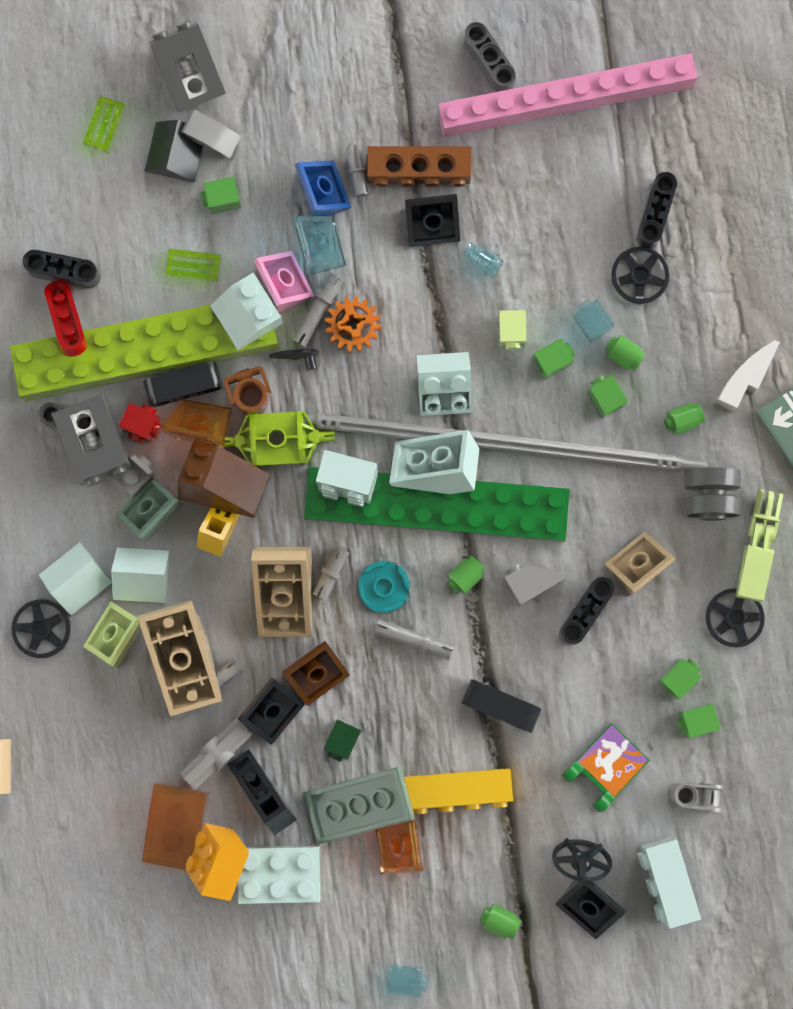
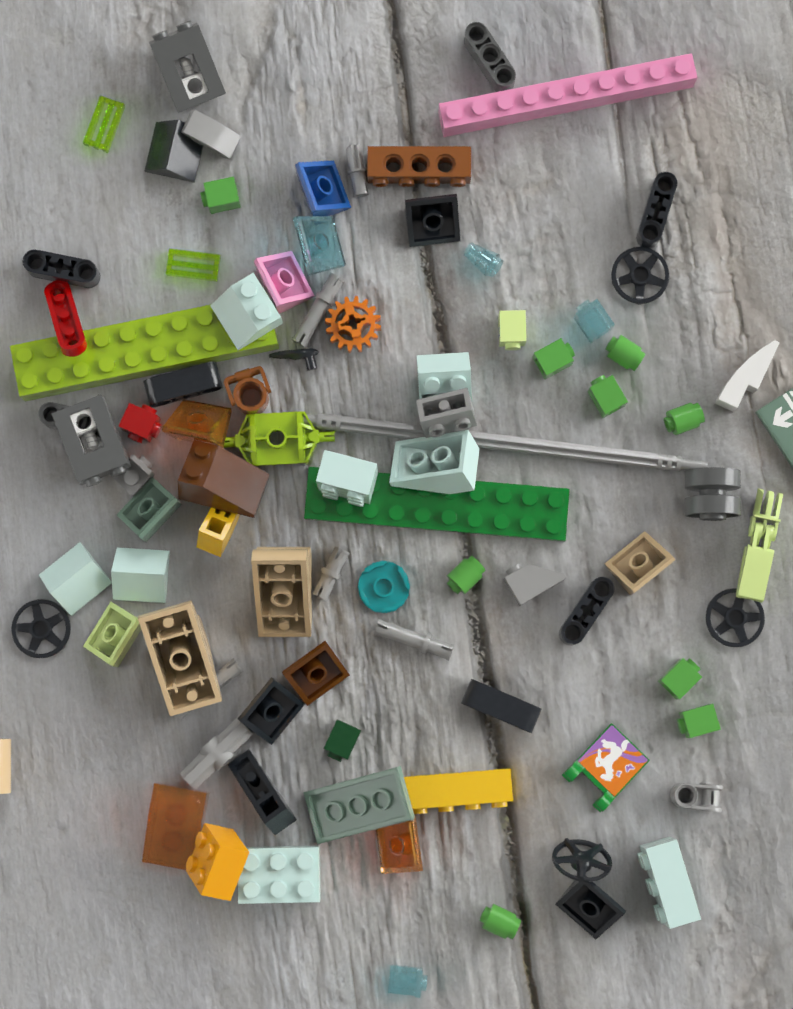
none -> light grey brick [416,388,477,438]

